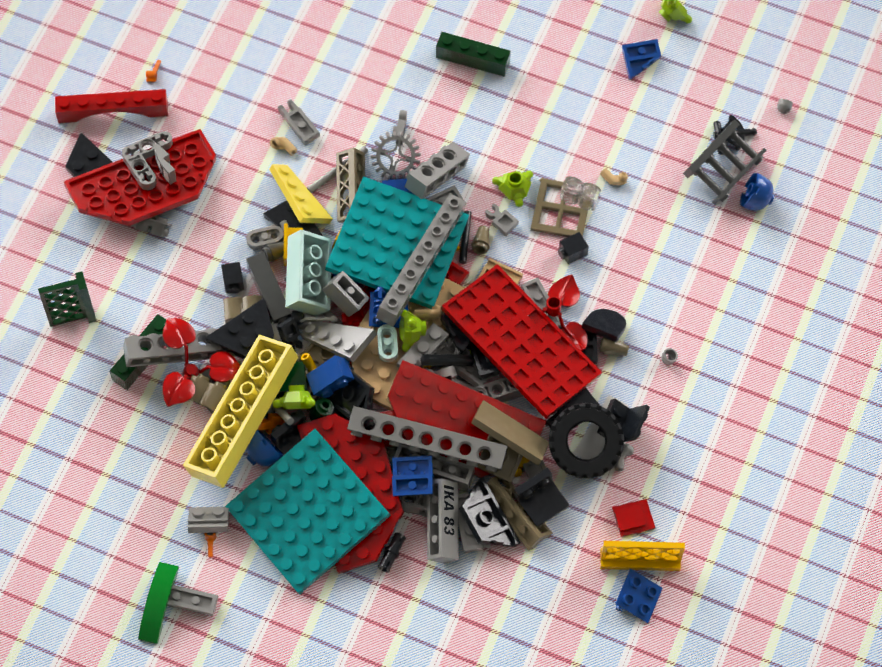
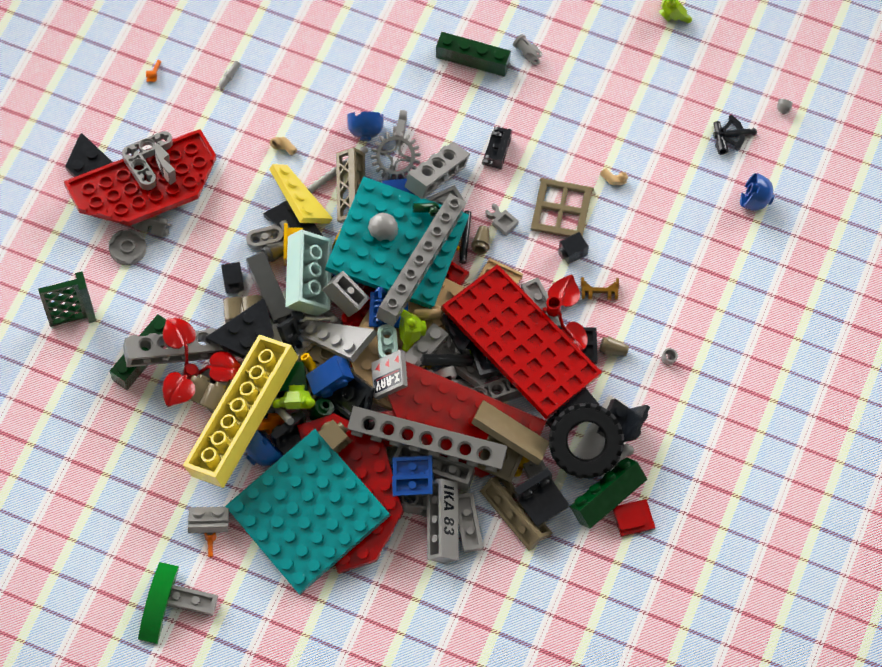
red arch [55,89,169,123] -> none
light grey hinge [277,99,320,145] -> none
black pin [378,532,406,573] -> none
wing [459,477,521,547] -> none
lime rock [492,170,533,207] -> none
clear brick [560,176,601,211] -> none
black tile [582,309,626,342] -> none
yellow fence [600,541,685,571] -> none
blue hinge [615,569,663,623] -> none
blue wing [621,39,661,80] -> none
dark grey fence [683,120,767,205] -> none
none -> light grey tile [109,229,147,265]
none -> light grey piece [219,61,241,91]
none -> dark tan brick [318,420,352,454]
none -> blue cylinder [347,111,384,141]
none -> light grey hair [368,213,398,242]
none -> light grey tile [371,349,408,400]
none -> dark green arm [412,203,440,216]
none -> black hinge [482,127,512,169]
none -> light grey piece [513,34,542,65]
none -> dark green brick [569,457,648,529]
none -> pearl gold piece [581,277,619,300]

